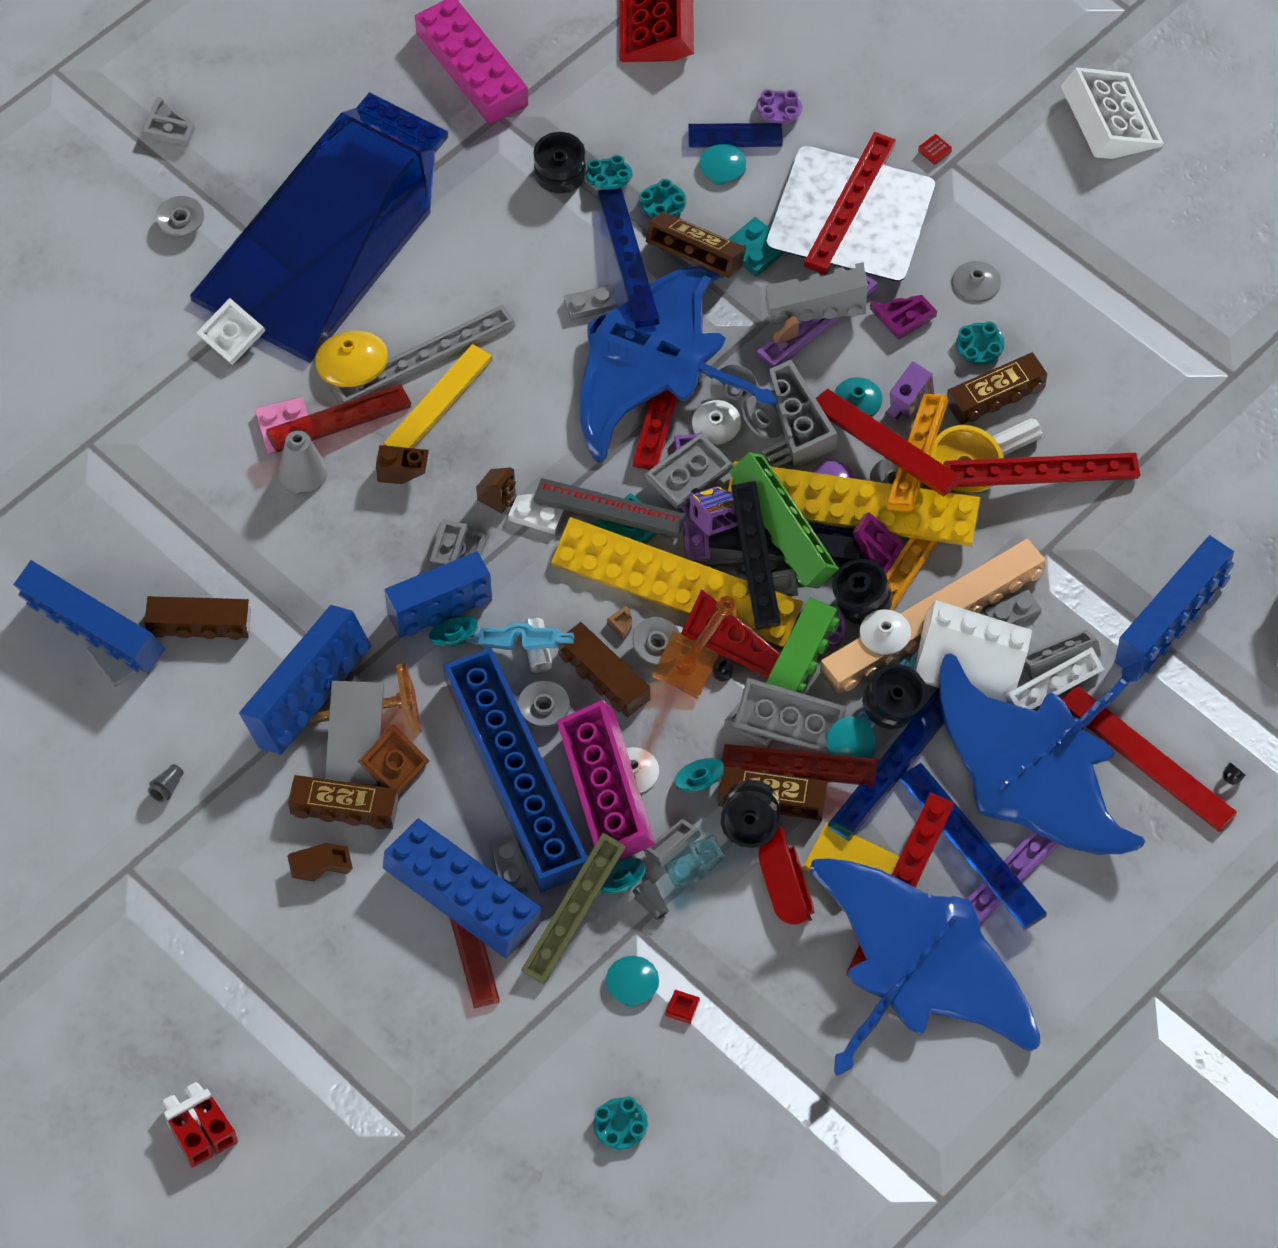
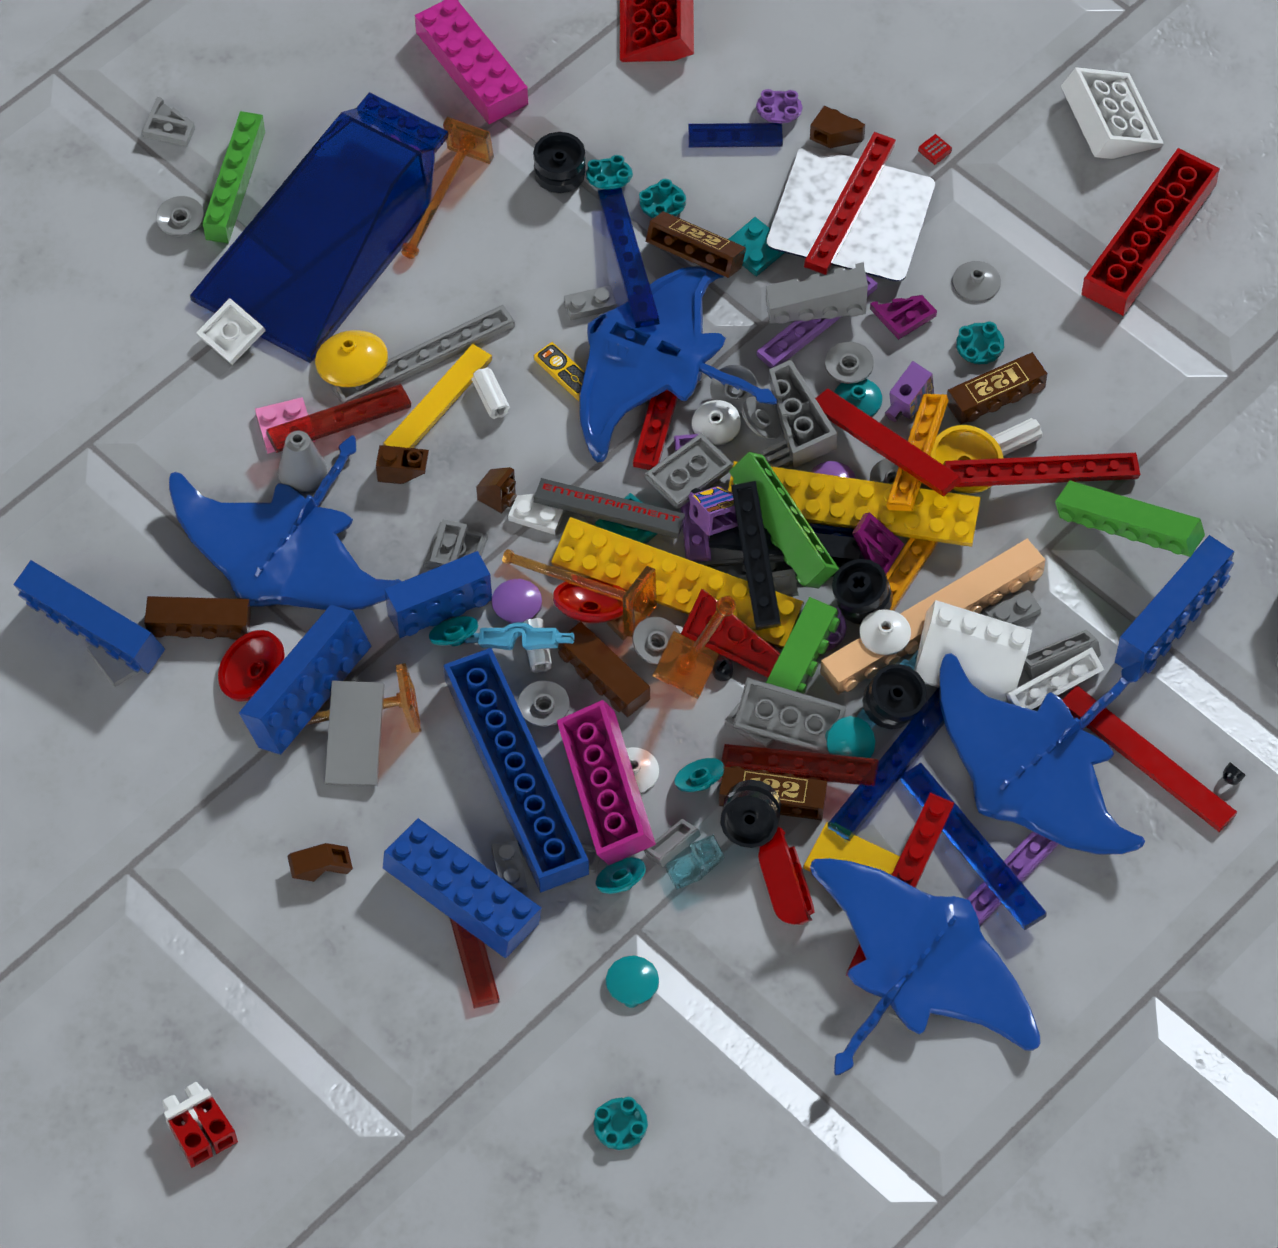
dark grey cone [148,764,184,802] -> none
reddish brown brick [288,775,399,829] -> none
dark orange tile [357,724,430,795] -> none
olive plate [521,833,626,985] -> none
dark grey cone [632,879,669,920] -> none
red tile [666,989,700,1024] -> none
teal dish [700,144,746,186] -> none
medium nougat tile [773,316,799,345] -> none
none -> blue animal [169,435,402,610]
none -> bright green brick [203,111,265,244]
none -> red dish [218,630,285,702]
none -> clear orange tile [401,117,494,259]
none -> white axle [472,367,510,419]
none -> medium lavender dish [492,579,542,624]
none -> clear orange tile [502,549,657,637]
none -> tile [534,342,584,401]
none -> red dish [553,578,630,624]
none -> reddish brown slope [810,105,865,149]
none -> light grey dish [825,342,874,384]
none -> bright green brick [1055,481,1205,557]
none -> red brick [1081,148,1220,316]

